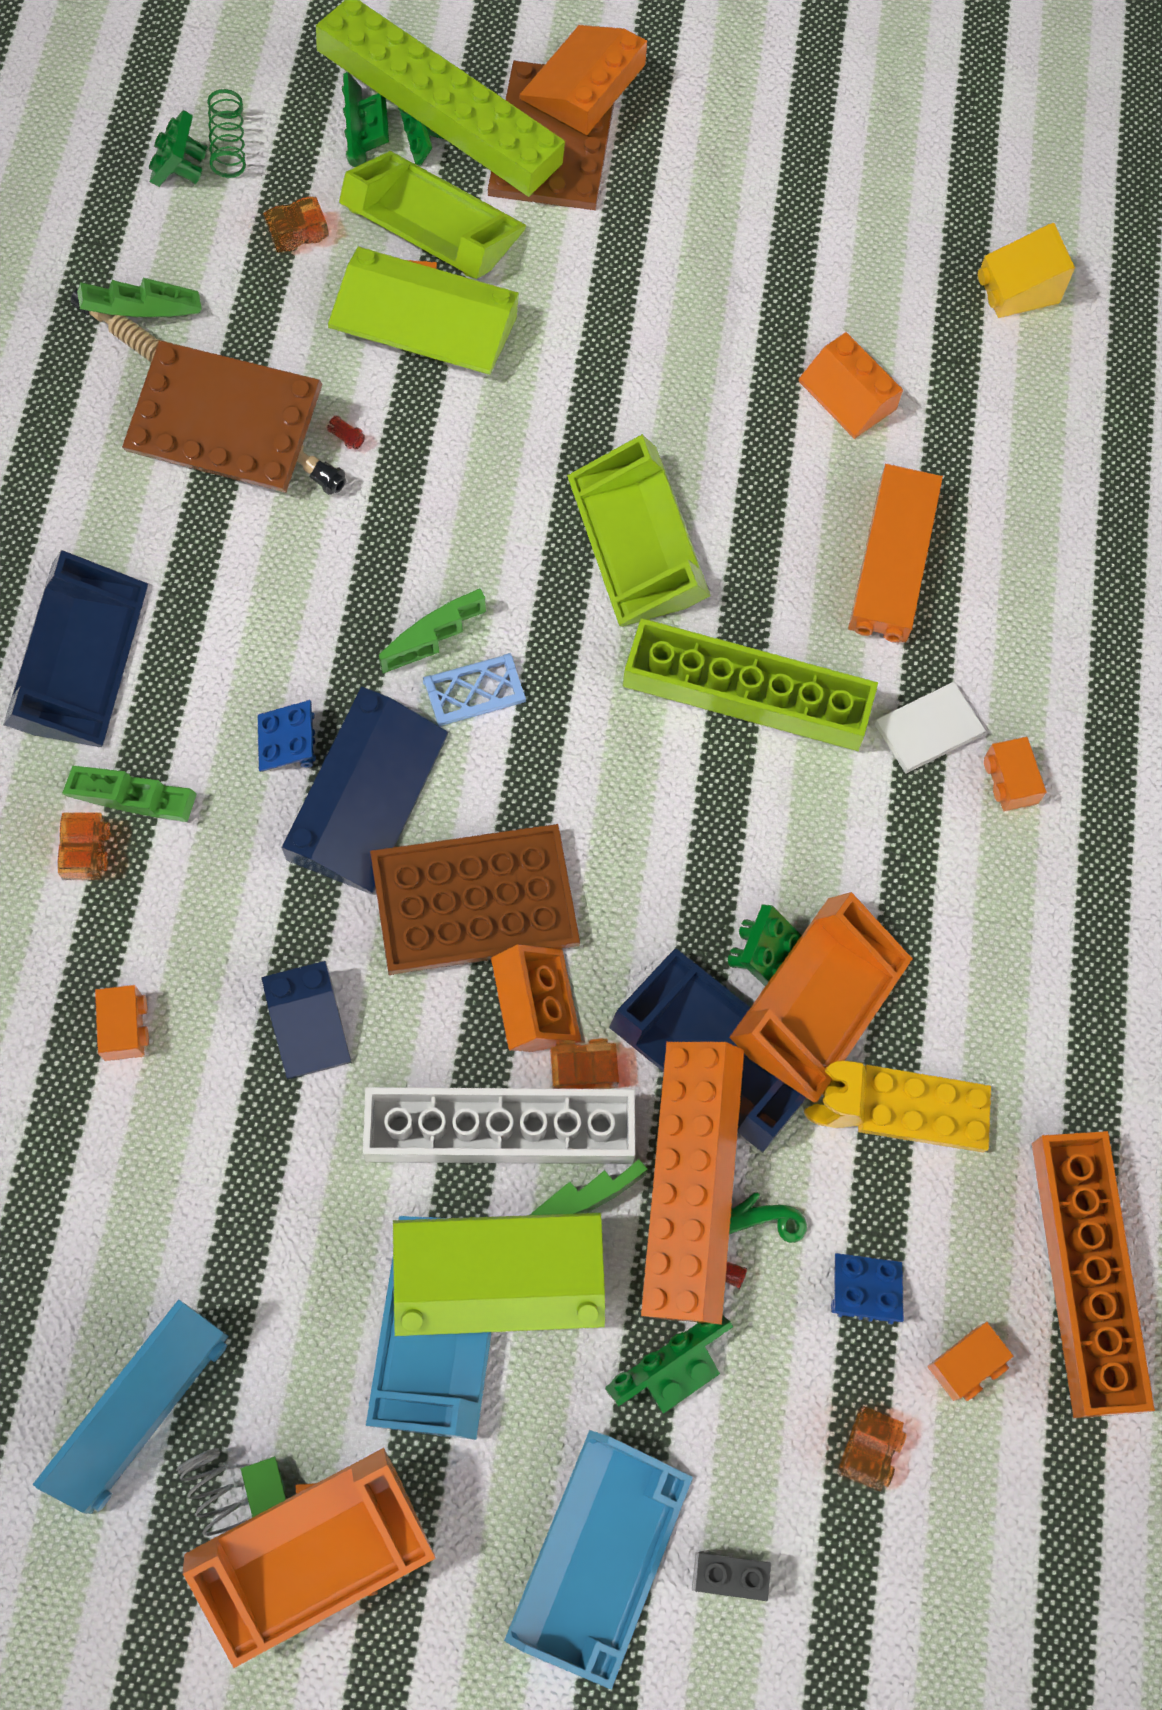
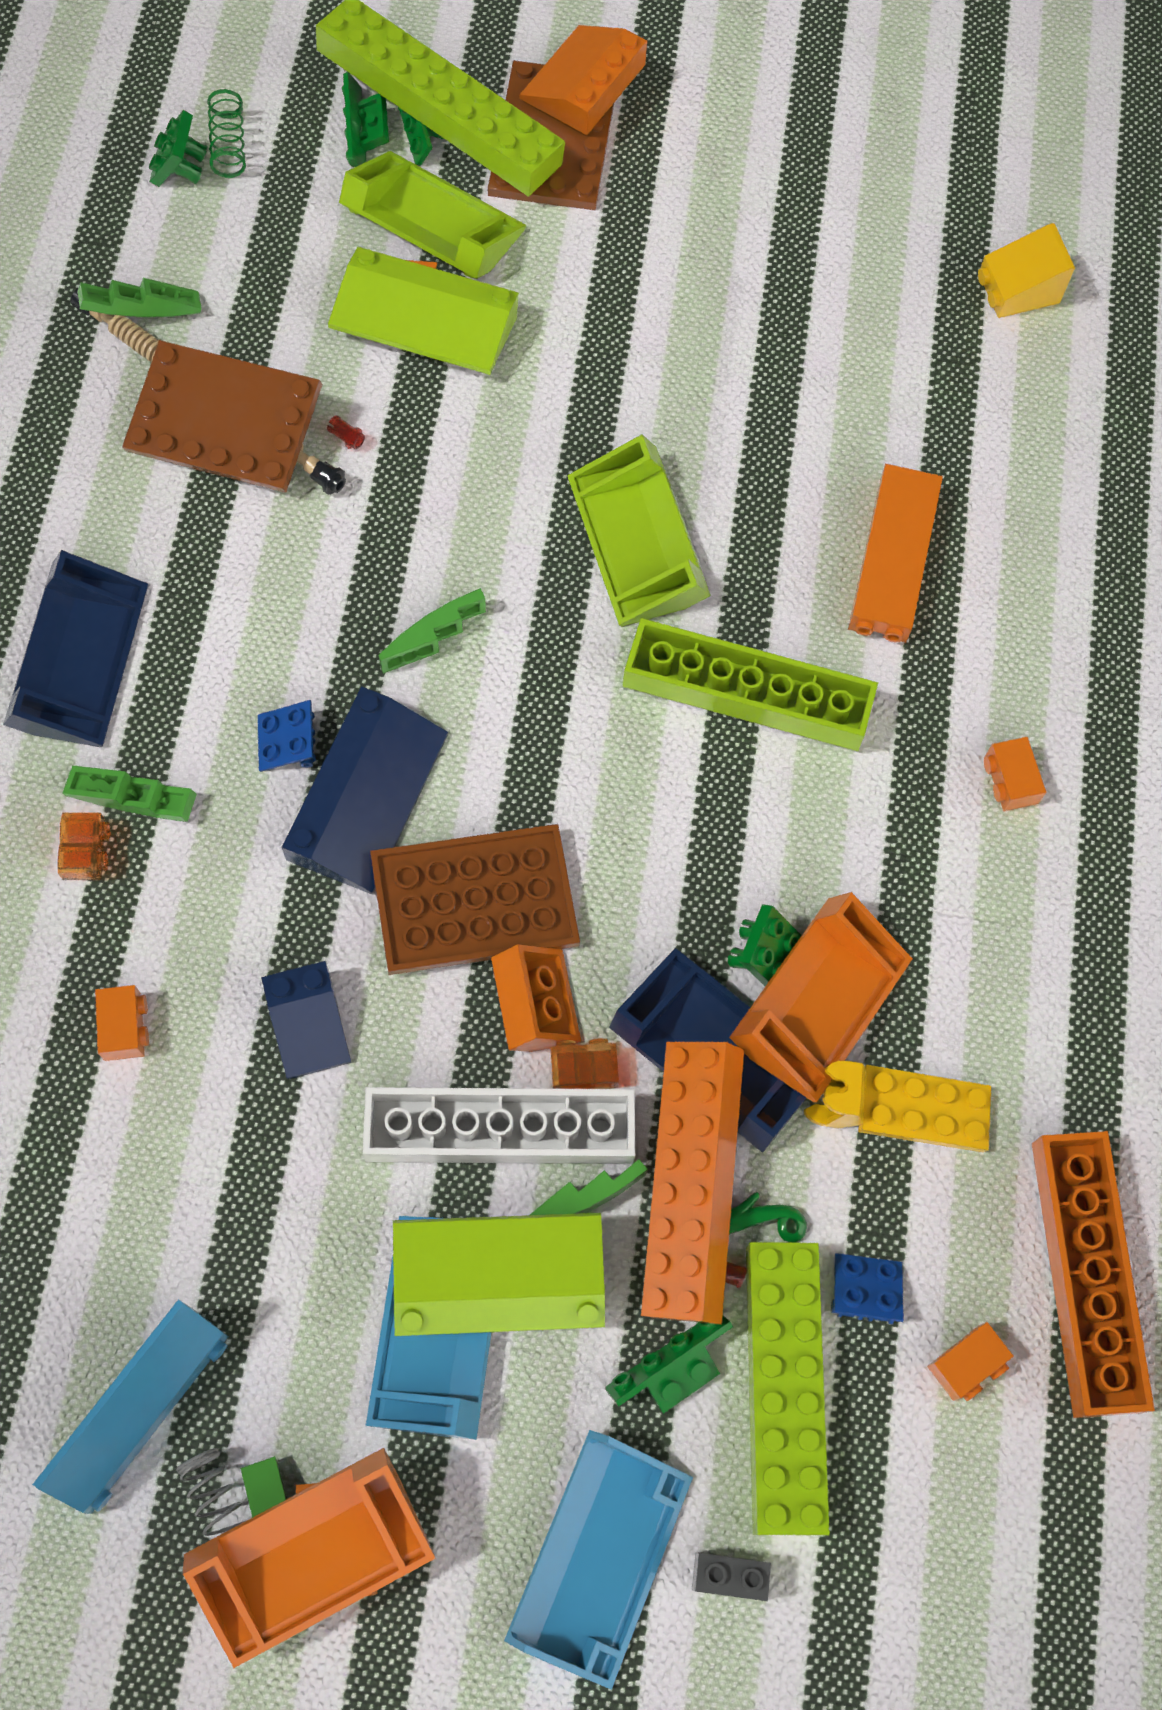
clear orange brick [263,197,329,252] -> none
light blue window [423,653,526,726] -> none
orange slope [799,332,903,439] -> none
clear orange brick [837,1406,906,1492] -> none
white tile [874,682,986,774] -> none
none -> lime brick [746,1242,830,1535]

